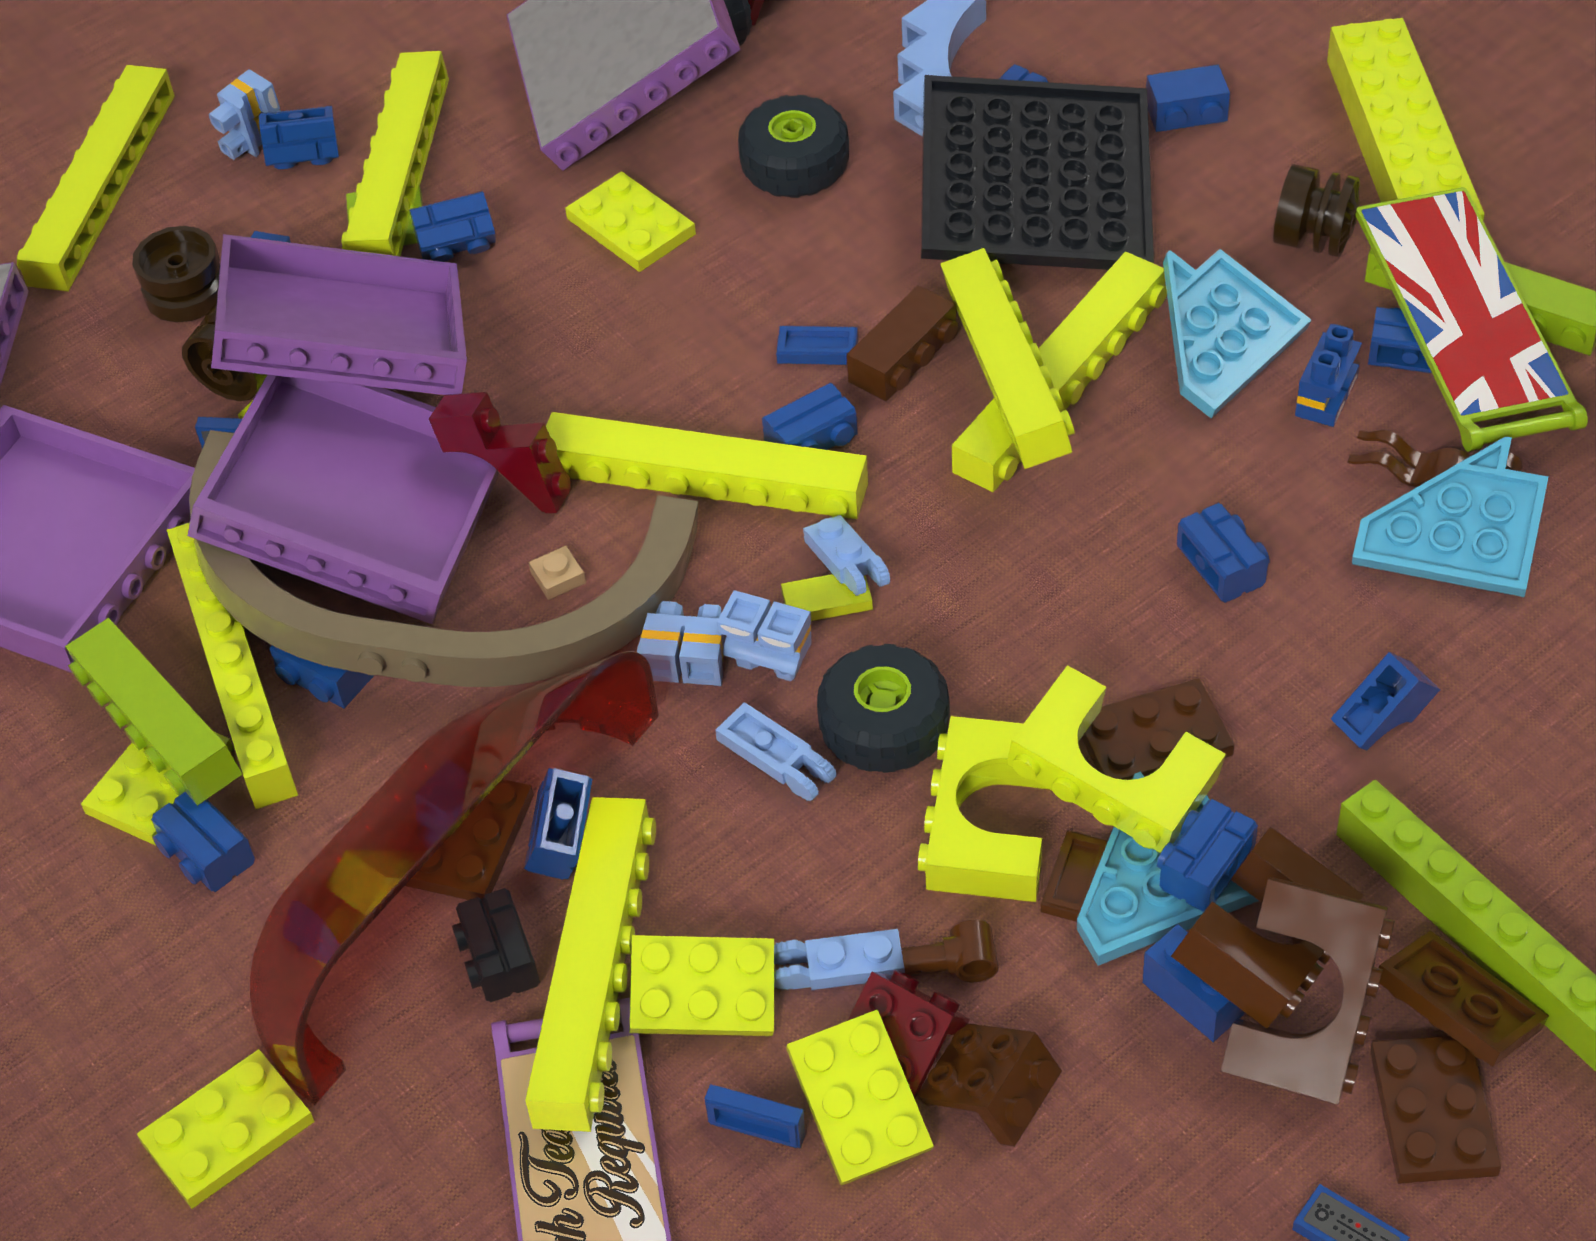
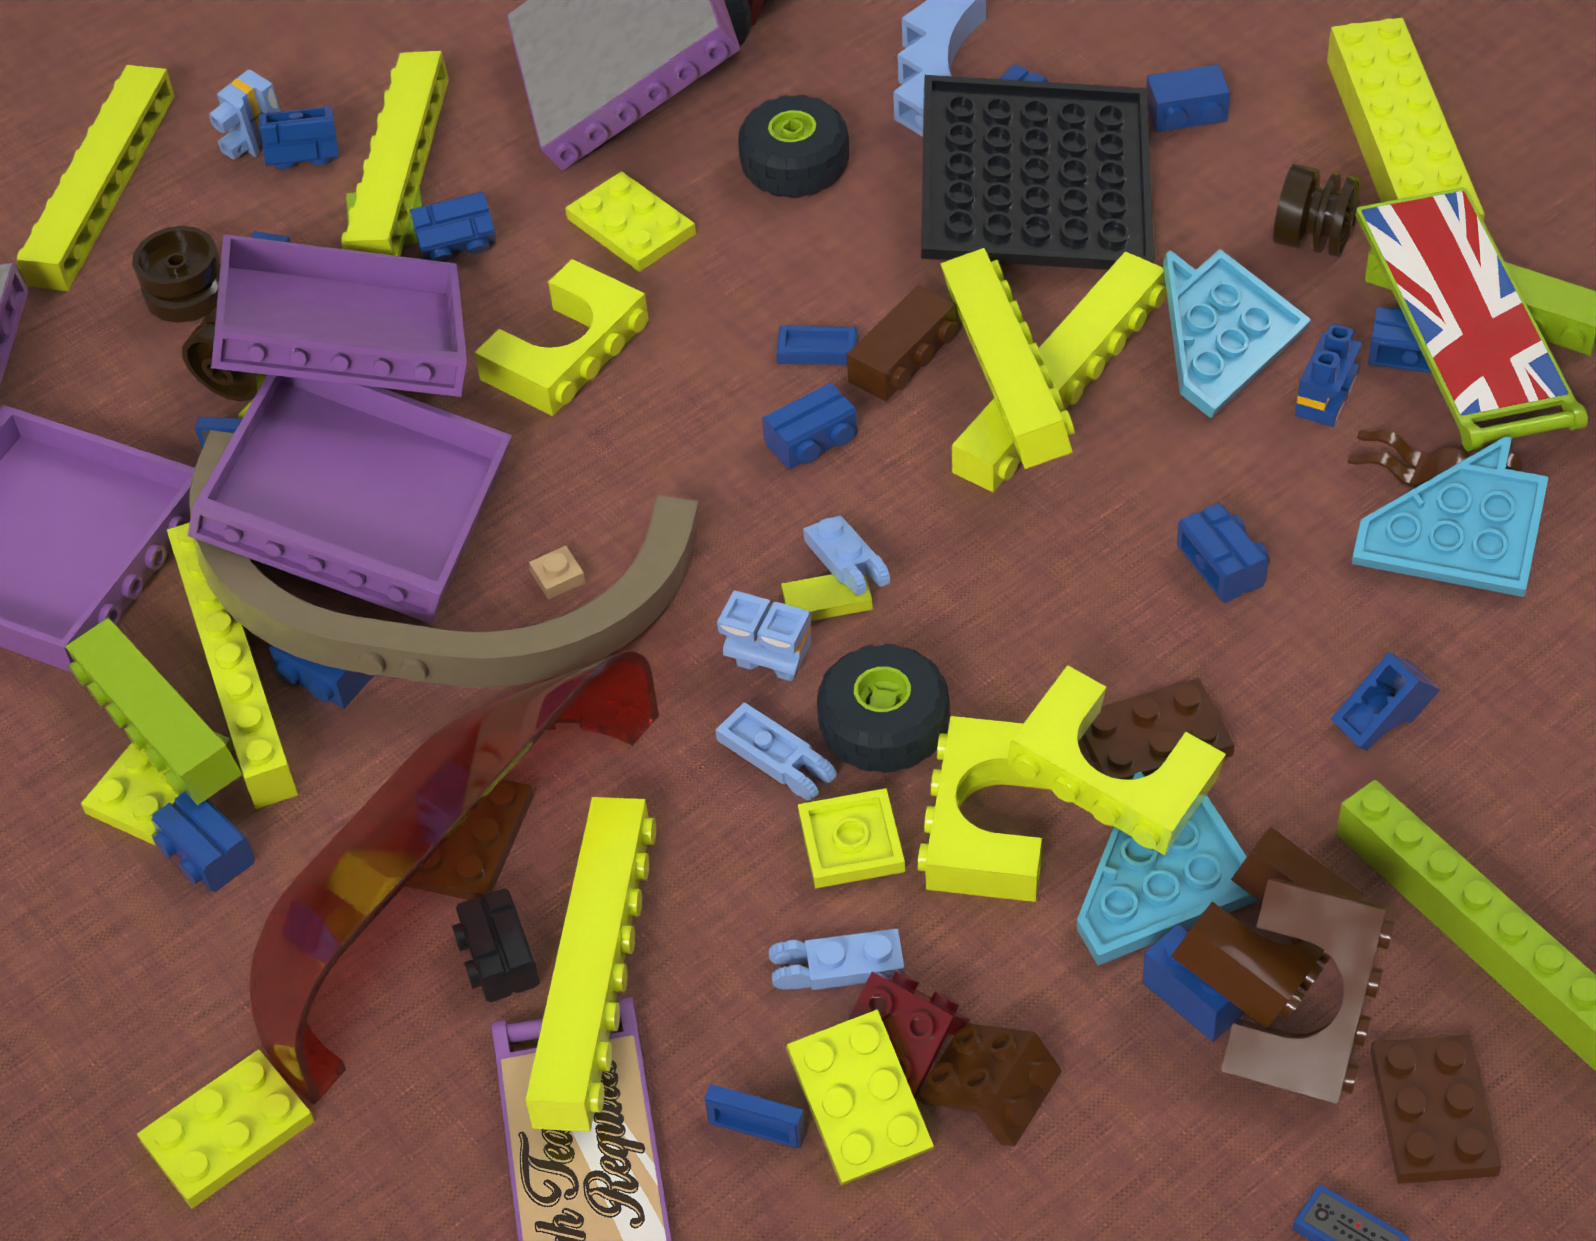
dark red arch [429,392,571,513] -> none
blue brick [524,768,593,880] -> none
neon yellow brick [546,412,868,519] -> none
neon yellow plate [629,935,774,1036] -> none
light blue hips [636,601,726,686] -> none
reddish brown pin [901,920,999,983] -> none
reddish brown tile [1041,830,1108,922] -> none
blue brick [1157,799,1258,912] -> none
reddish brown plate [1378,931,1549,1067] -> none
none -> neon yellow arch [474,259,649,416]
none -> neon yellow plate [798,788,905,889]

